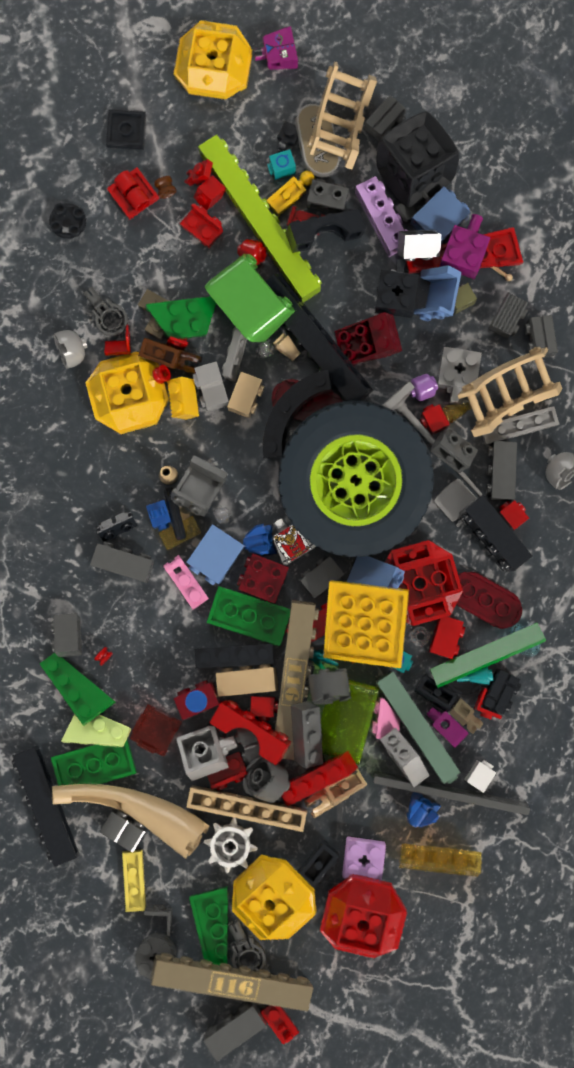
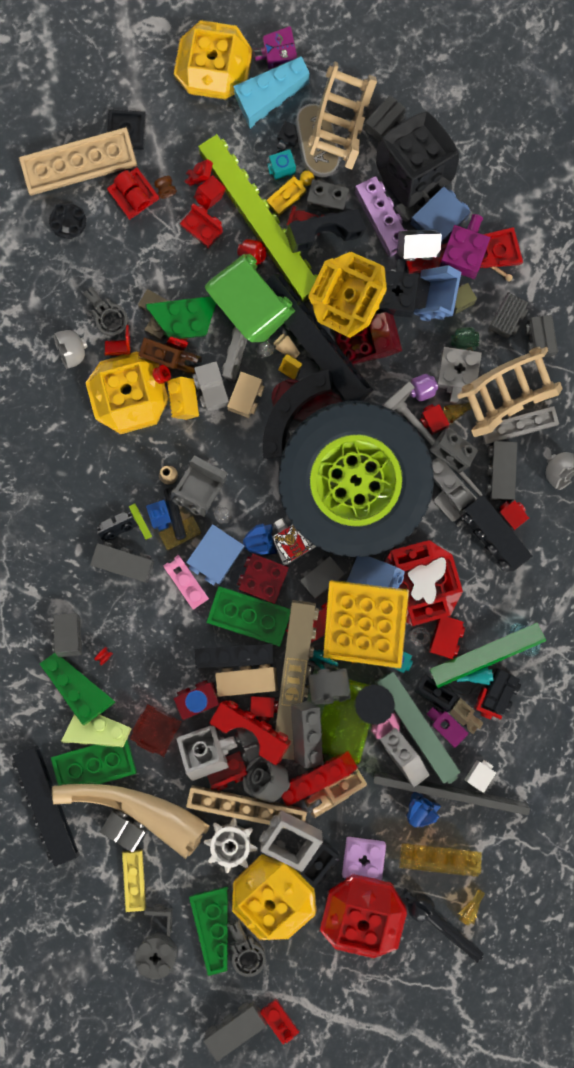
dark tan brick [150,953,313,1011] -> none
dark red tile [456,571,522,629] -> none
none -> tan plate [19,127,137,195]
none -> lime piece [129,503,152,540]
none -> medium azure wedge [234,56,309,128]
none -> light grey window [259,810,323,872]
none -> yellow plate [279,354,302,379]
none -> yellow piece [308,252,387,338]
none -> black tile [355,684,395,725]
none -> black piece [399,888,484,963]
none -> white sticker [408,557,446,604]
none -> light grey plate [432,457,475,512]
none -> clear green head [451,327,479,351]
none -> clear yellow cone [457,889,485,926]

